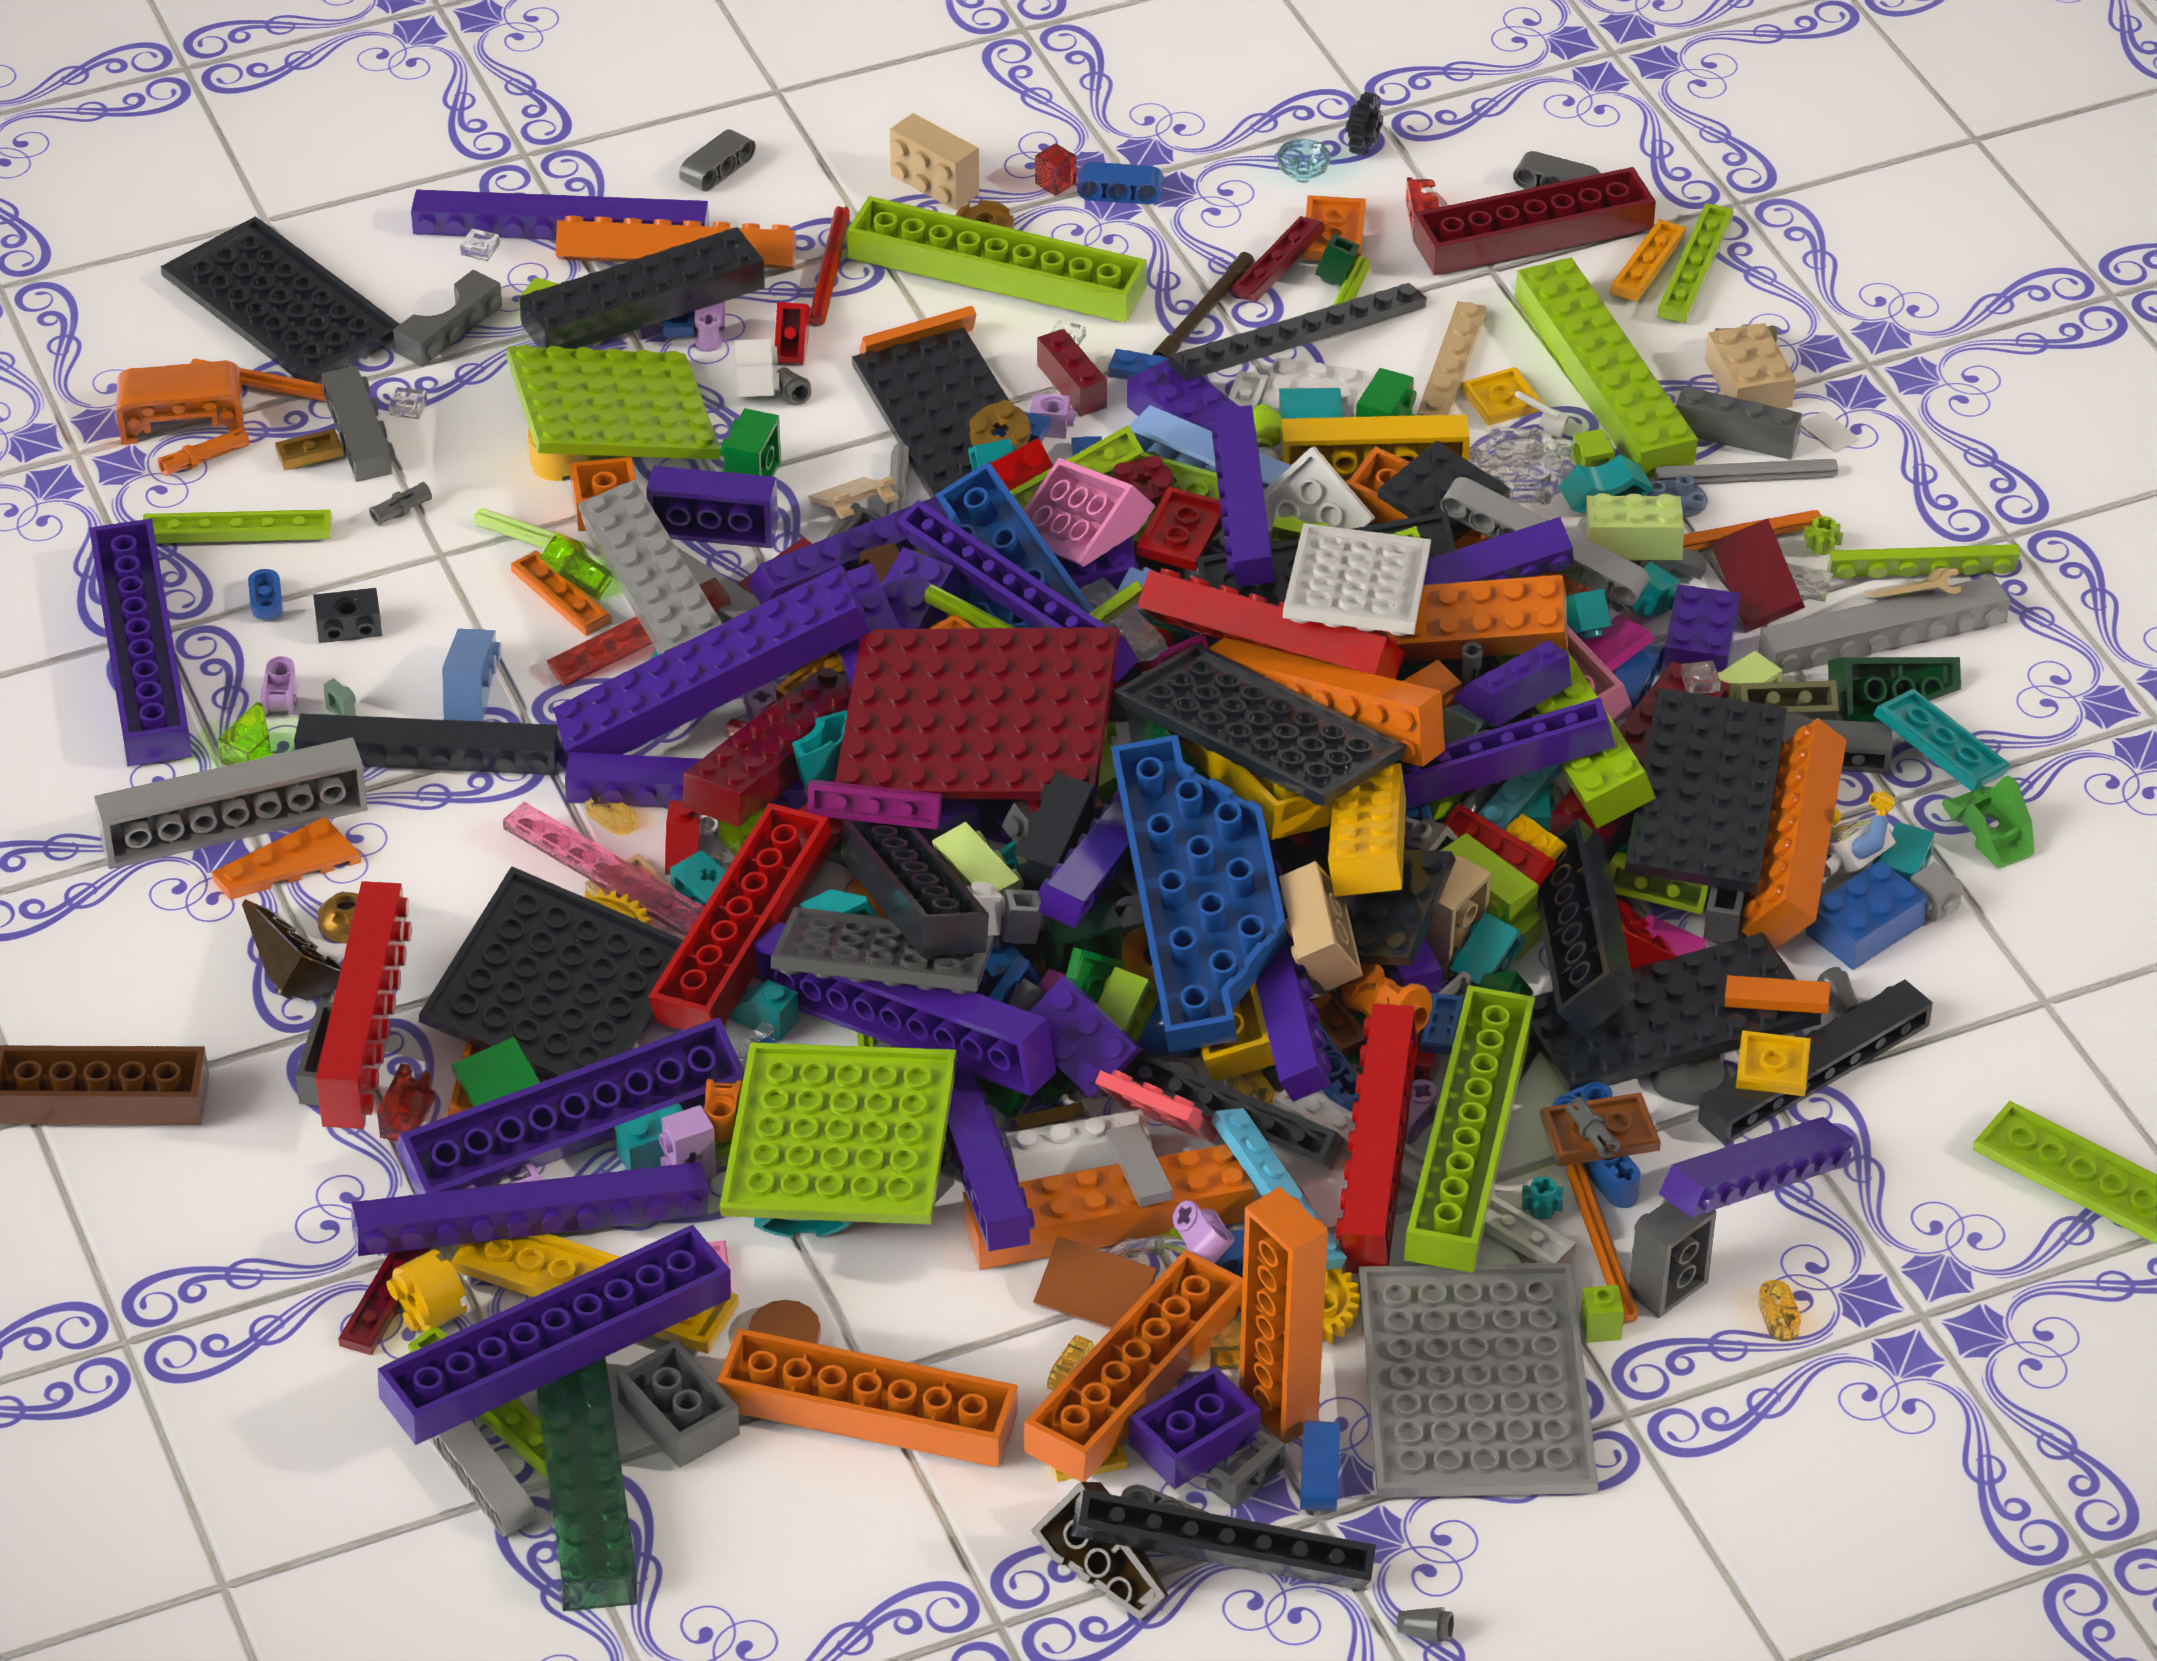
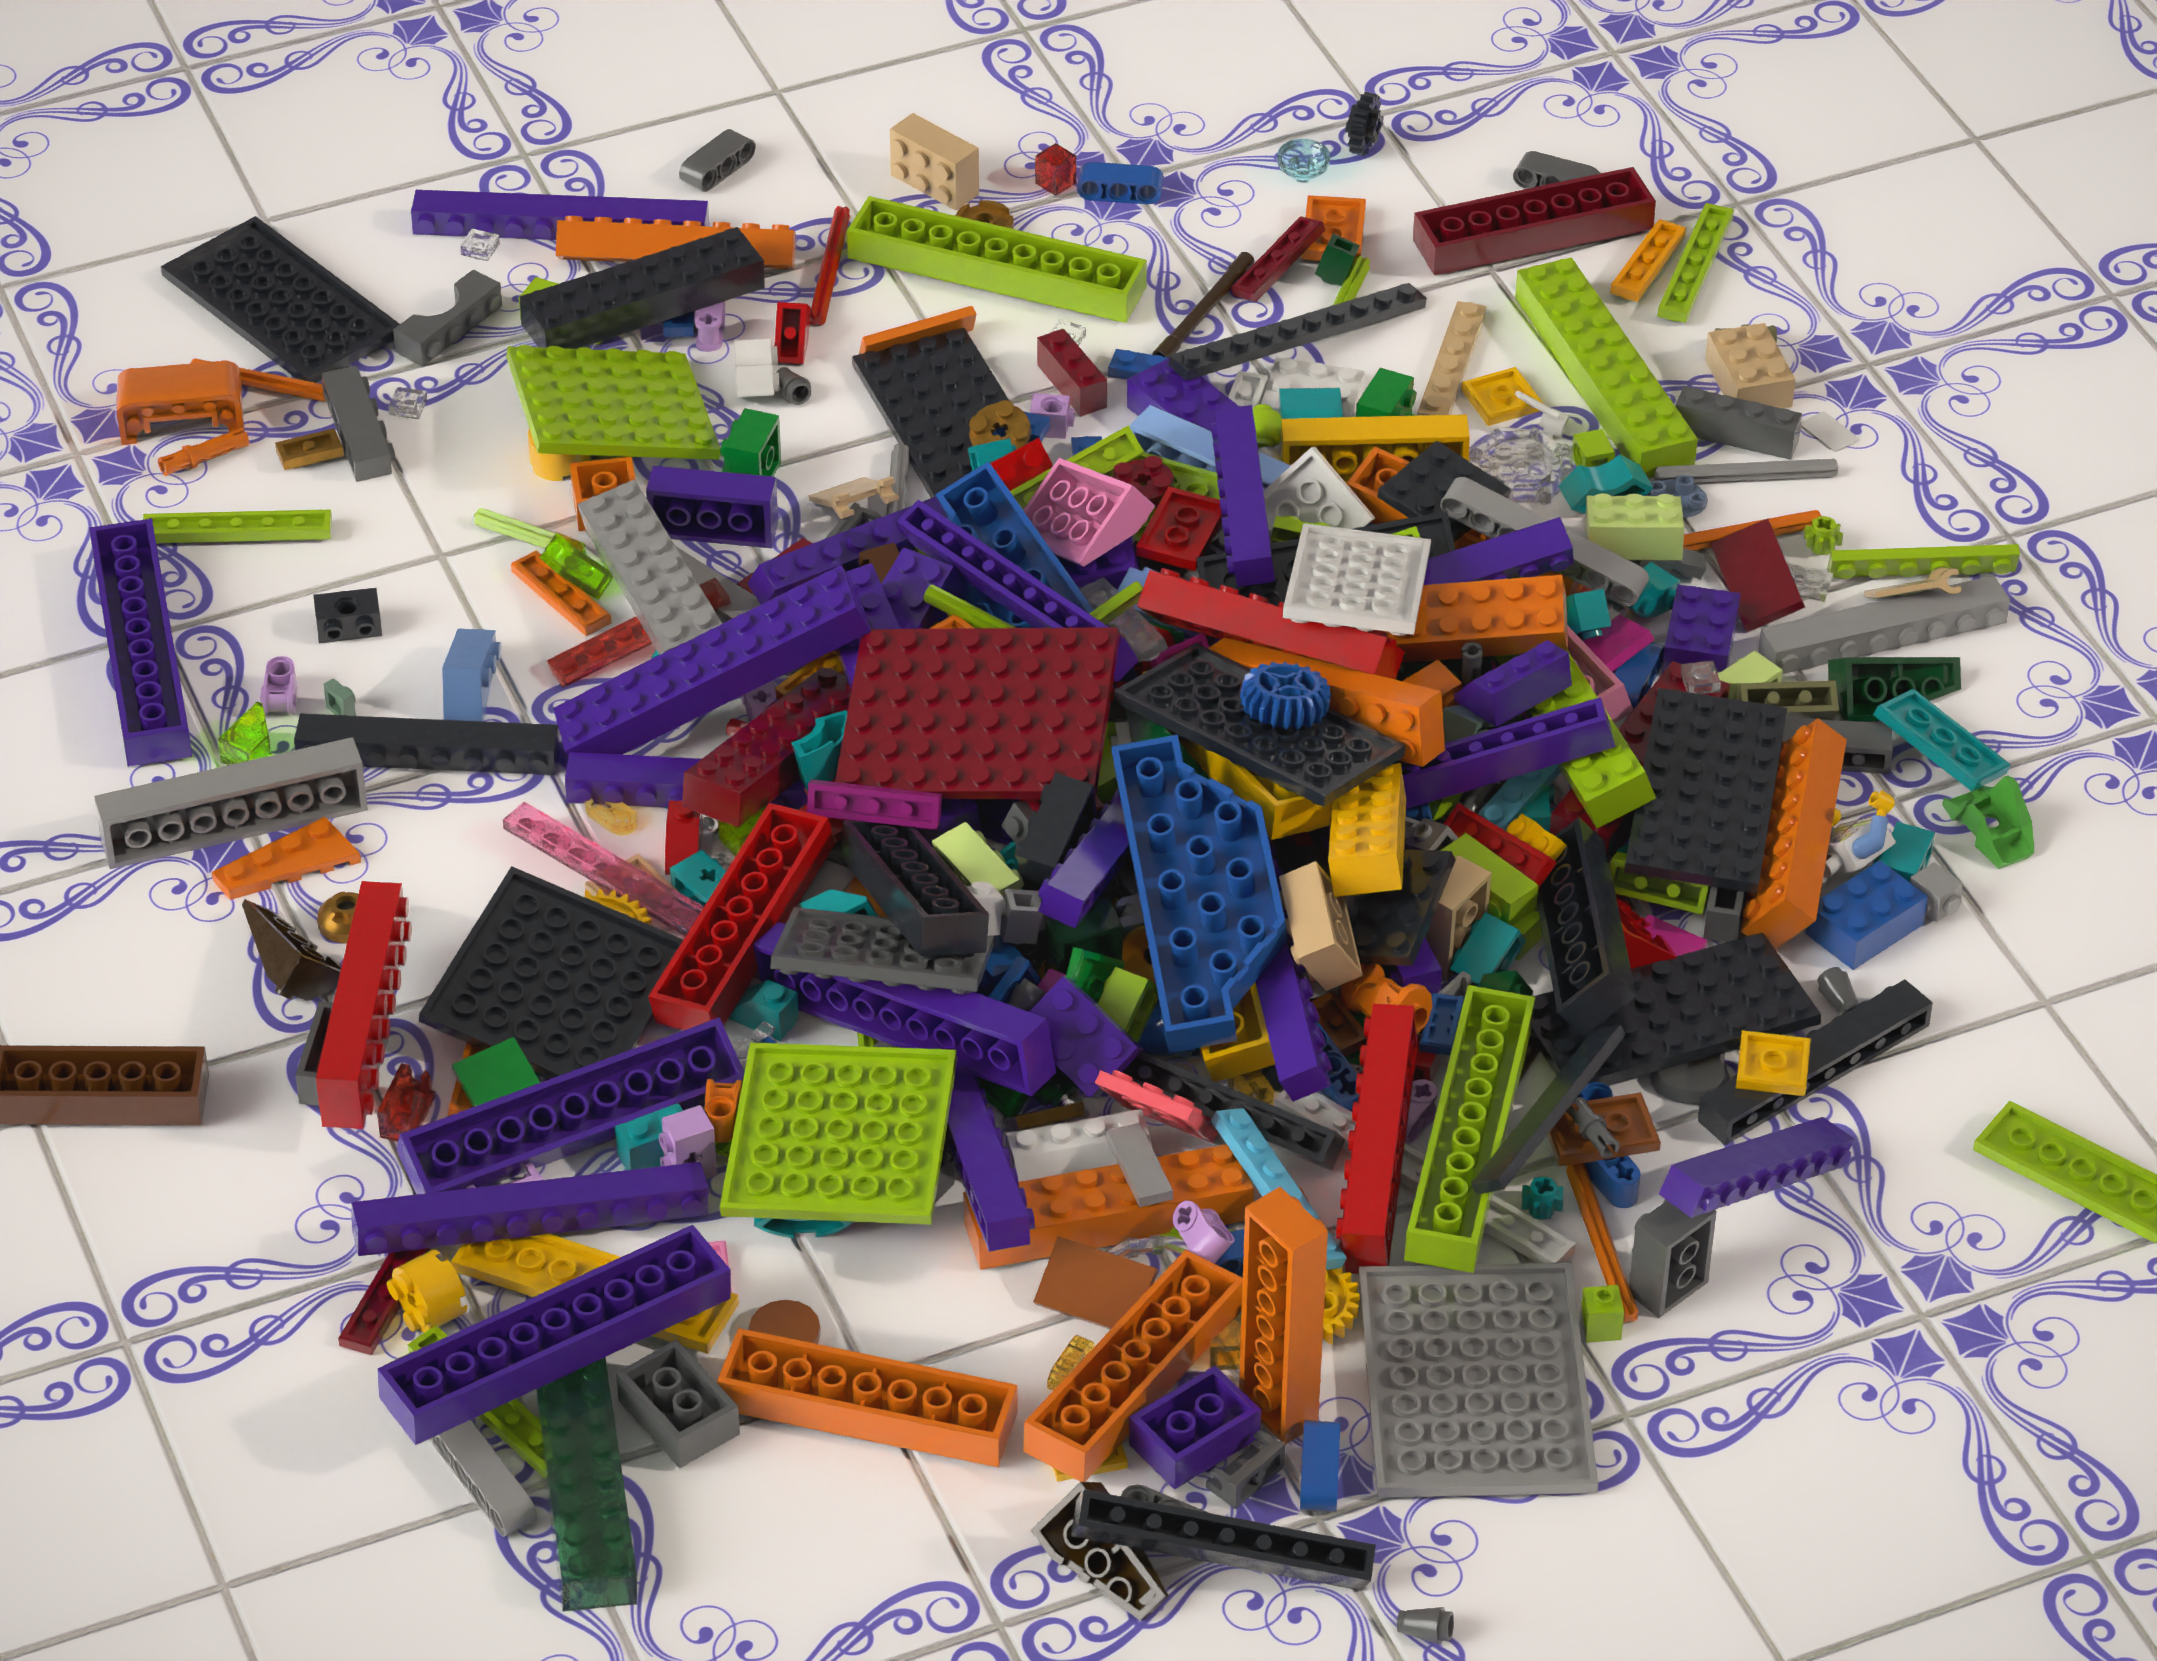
blue plate [248,569,283,621] -> none
dark grey pin [369,481,432,526] -> none
clear red hinge [1405,177,1439,237] -> none
orange tile [1725,975,1830,1014] -> none
clear yellow beam [1758,1280,1801,1342] -> none
none -> blue gear [1240,661,1331,730]
none -> black tile [1471,1024,1625,1194]

